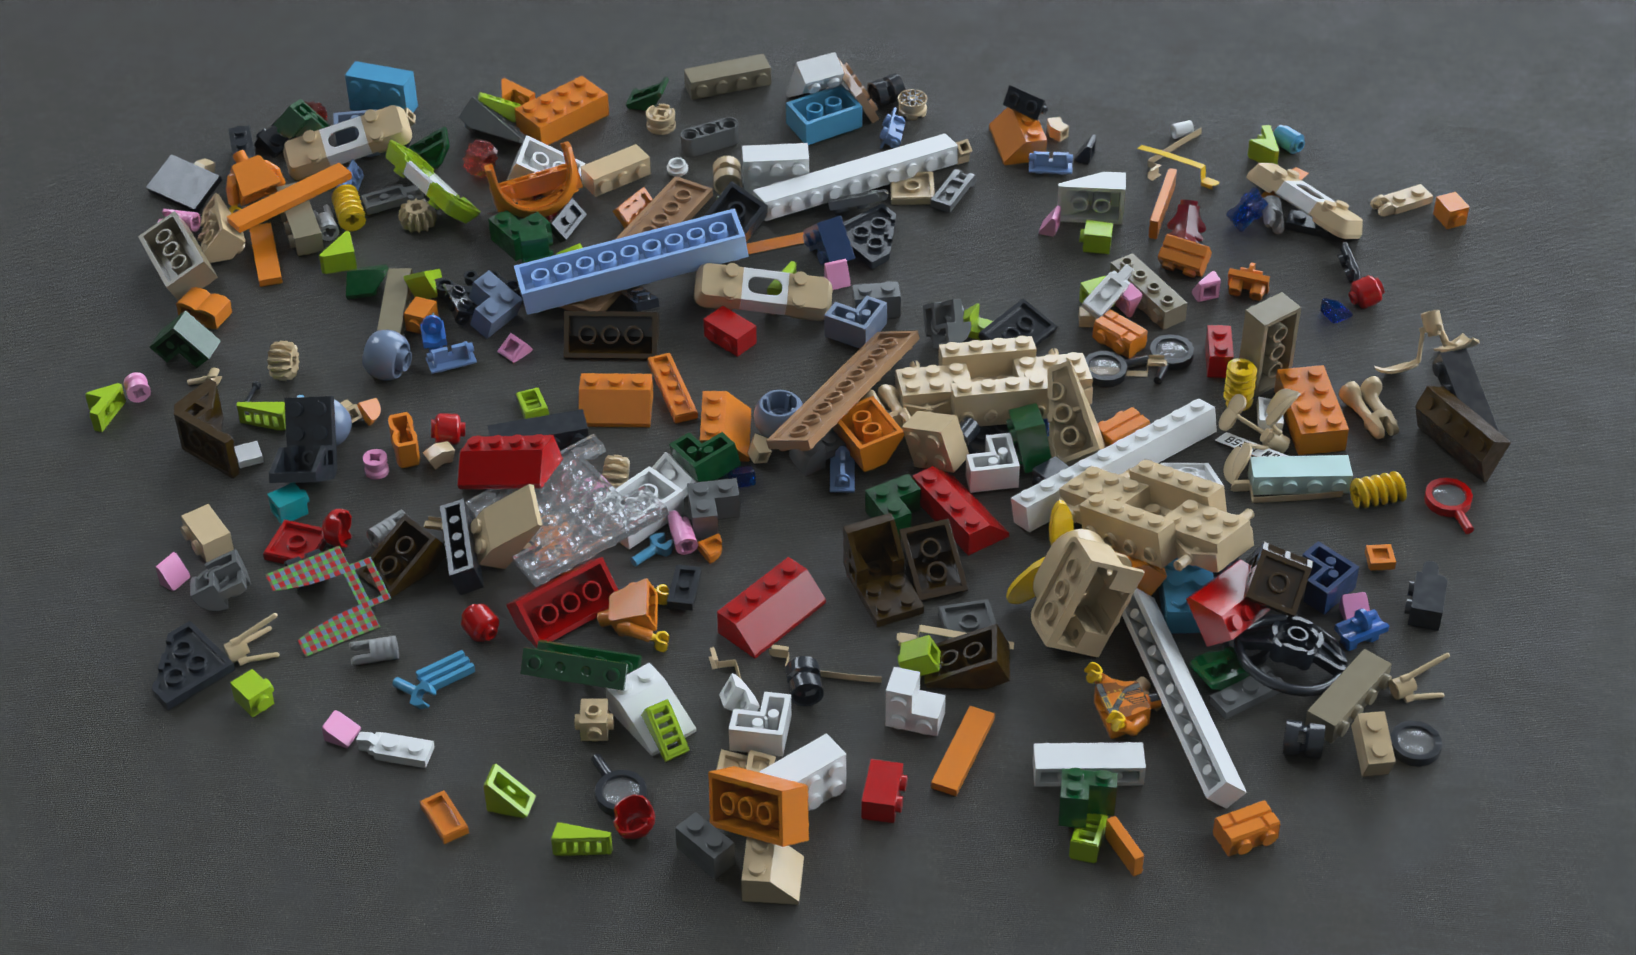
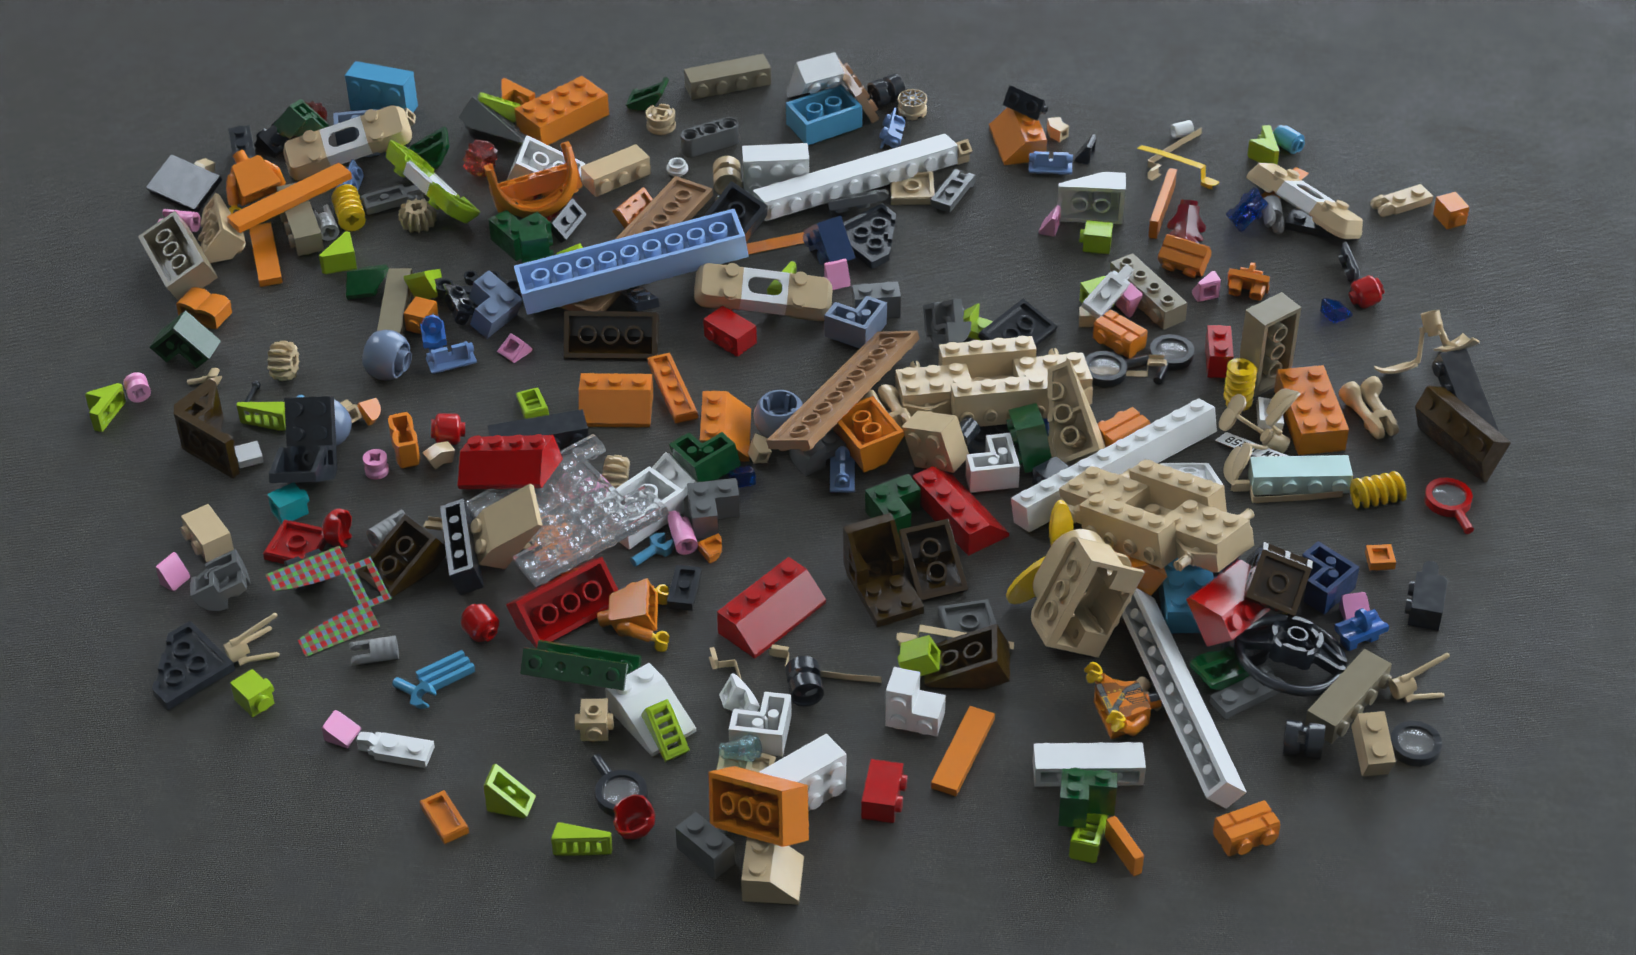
none -> clear light blue cone [719,734,762,762]

